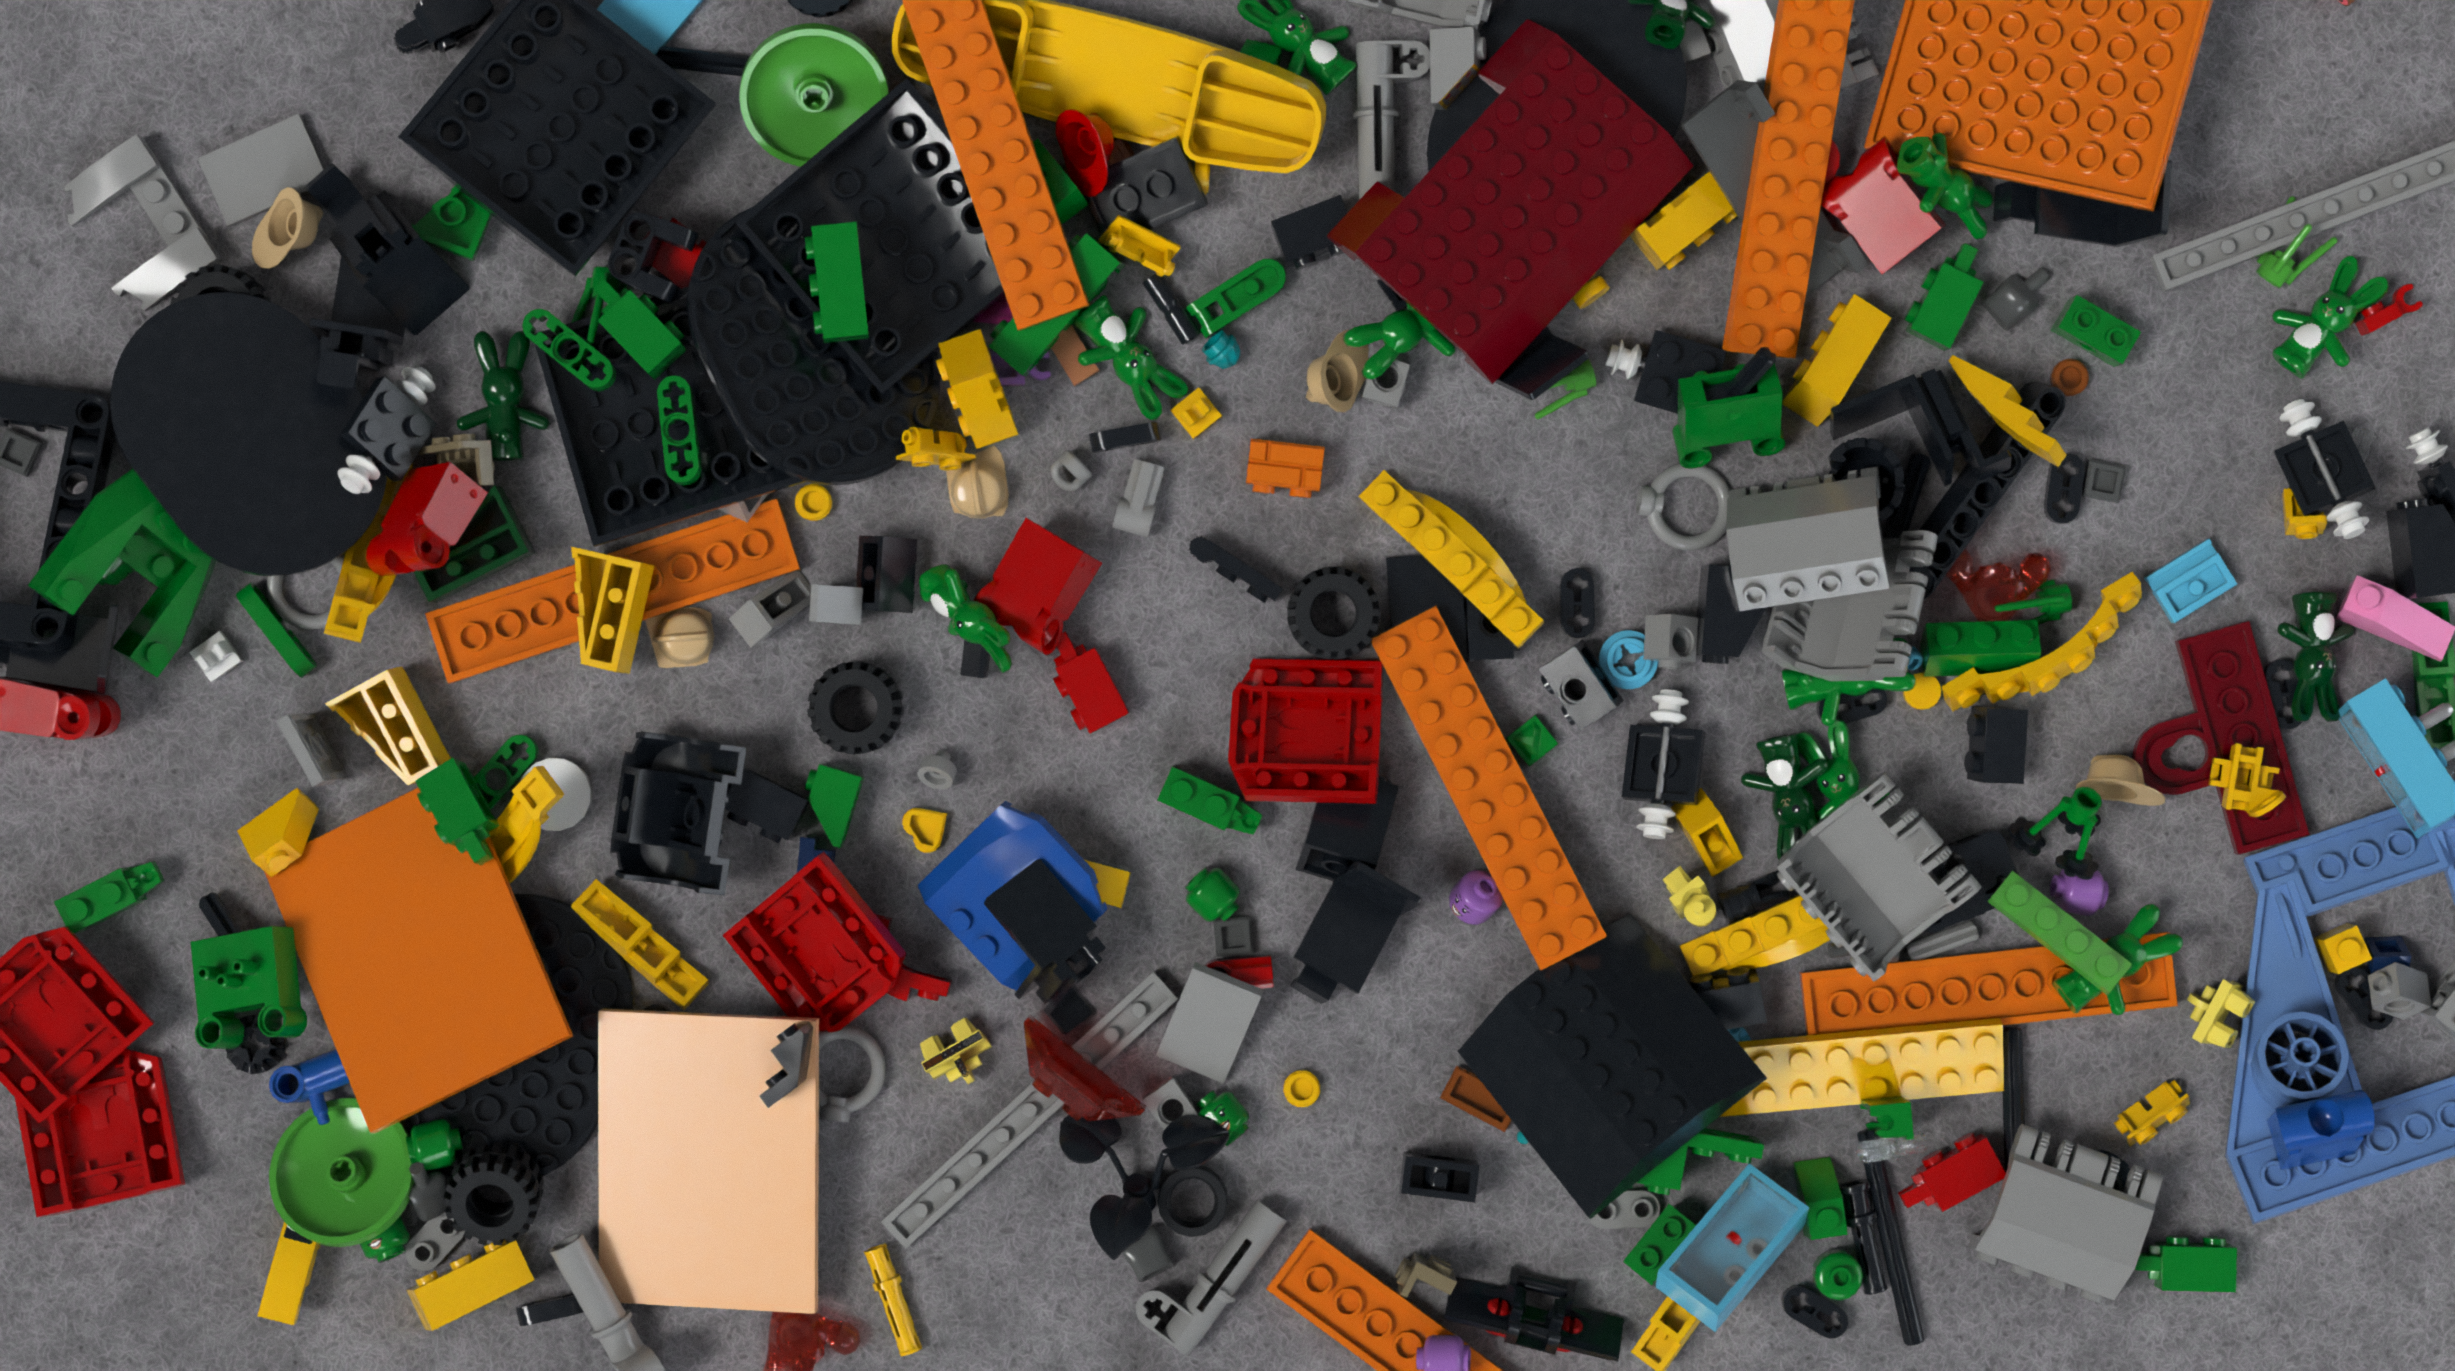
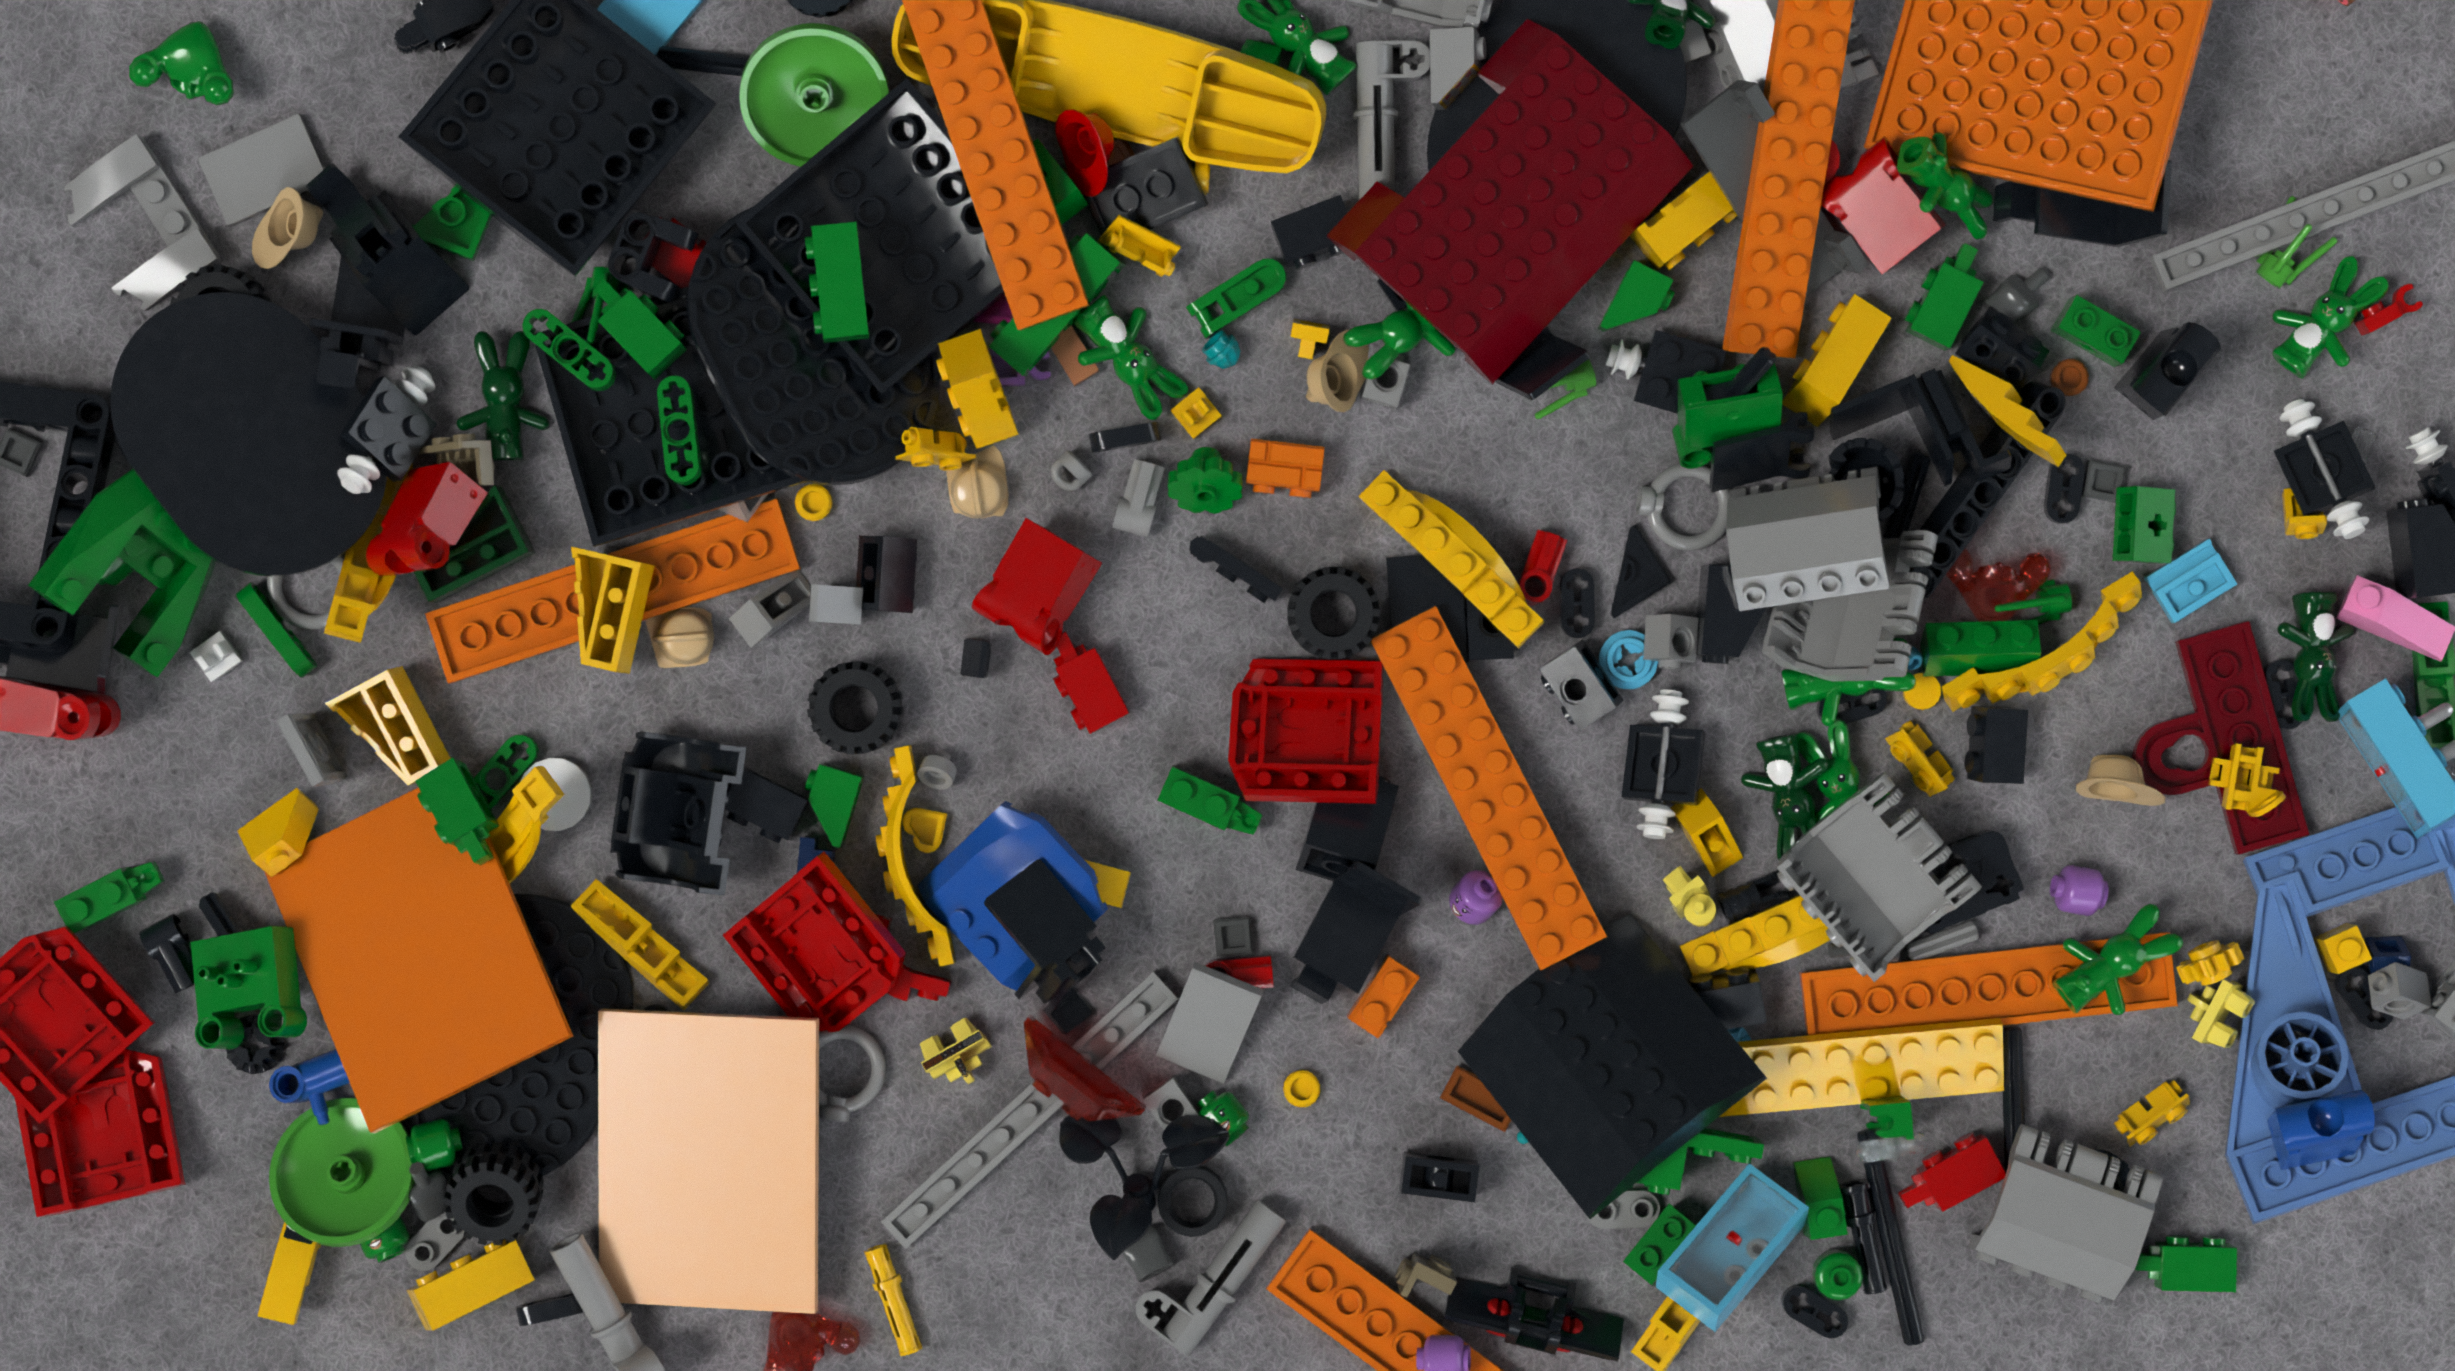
black slope [760,1022,813,1108] -> none
green animal [919,564,1012,673] -> none
black piece [1142,274,1201,345] -> none
green head [1185,867,1240,922] -> none
green tile [1506,715,1558,767] -> none
yellow tile [1572,276,1610,309] -> none
bright green plate [1988,871,2132,995] -> none
plant [2008,787,2102,880] -> none
none -> green head [129,21,234,105]
none -> black piece [139,914,194,994]
none -> yellow piece [876,745,956,967]
none -> green plant [1168,447,1243,514]
none -> yellow tile [1290,319,1330,360]
none -> orange brick [1347,954,1420,1039]
none -> red piece [1517,530,1568,605]
none -> green slope [1597,260,1675,332]
none -> black tile [1610,525,1671,619]
none -> black flag [1709,412,1814,492]
none -> yellow hinge [1885,720,1955,797]
none -> black brick [1956,307,2050,393]
none -> green brick [2112,486,2176,564]
none -> black piece [2114,322,2221,420]
none -> yellow gear [2176,940,2245,986]

